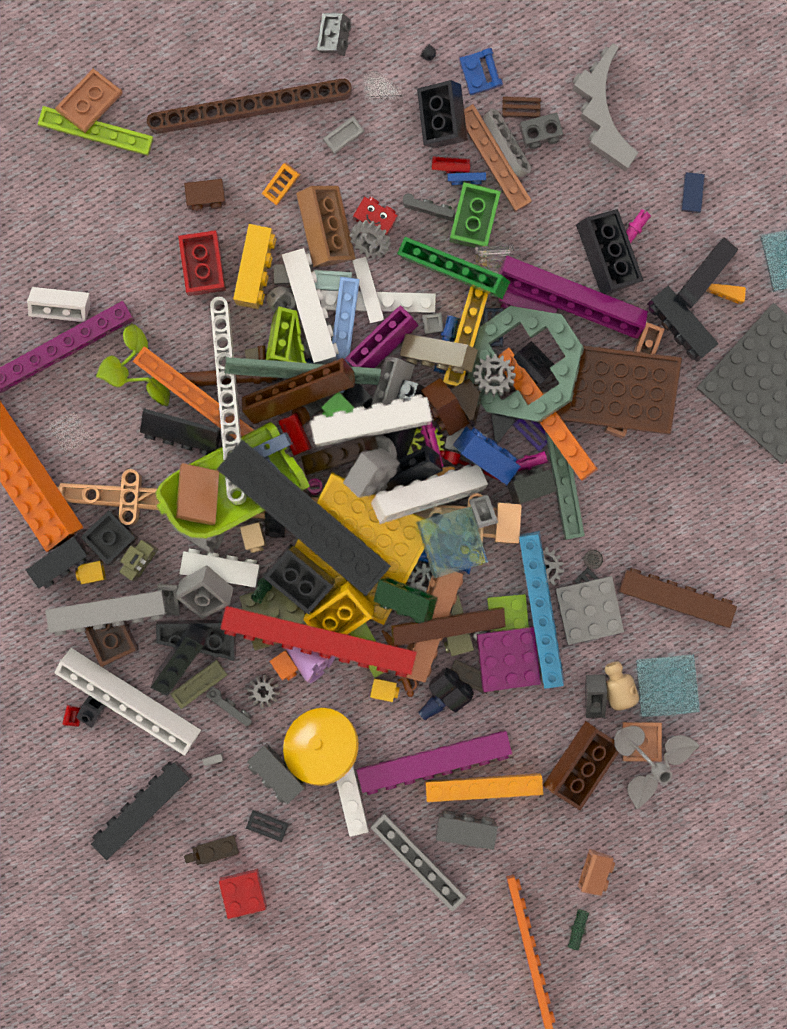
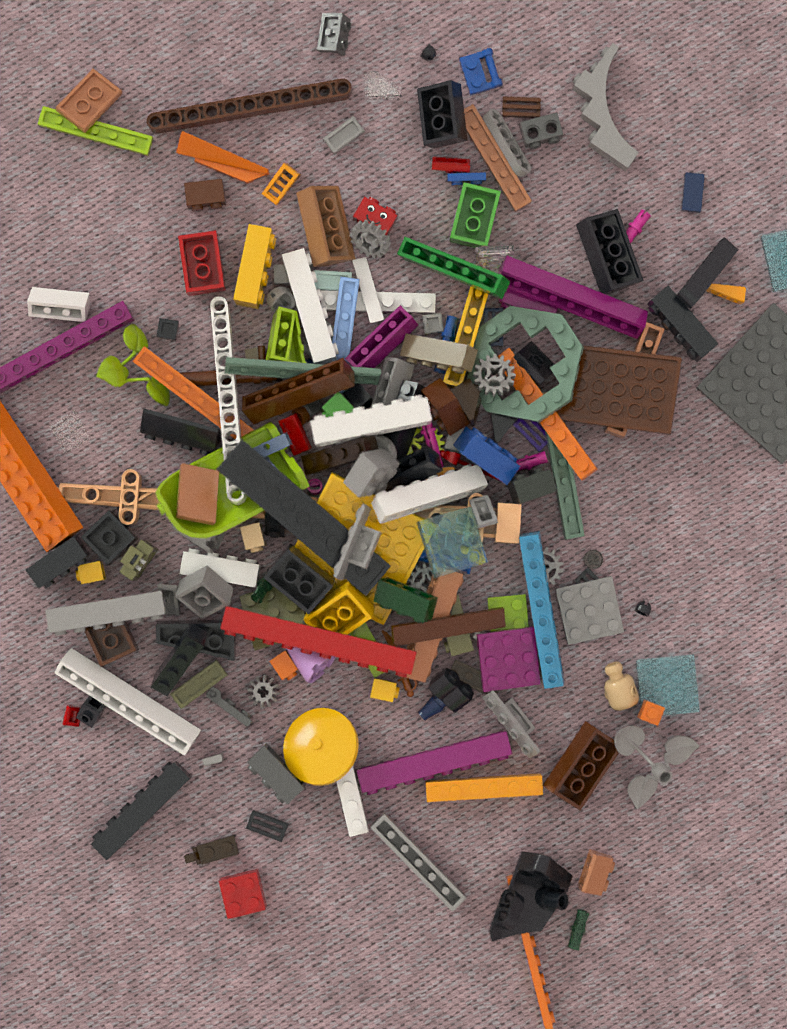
dark grey plate [403,193,455,221] -> none
dark grey brick [435,810,498,850] -> none
dark grey slope [585,675,607,718] -> none
reddish brown brick [618,568,737,628] -> none
nougat plate [622,722,662,762] -> none
none -> black plate [156,318,179,341]
none -> orange wedge [176,131,269,184]
none -> light grey bracket [334,504,381,580]
none -> light grey bracket [482,690,540,758]
none -> black panel [489,851,573,942]
none -> black hinge [634,601,651,617]
none -> orange brick [637,699,665,726]

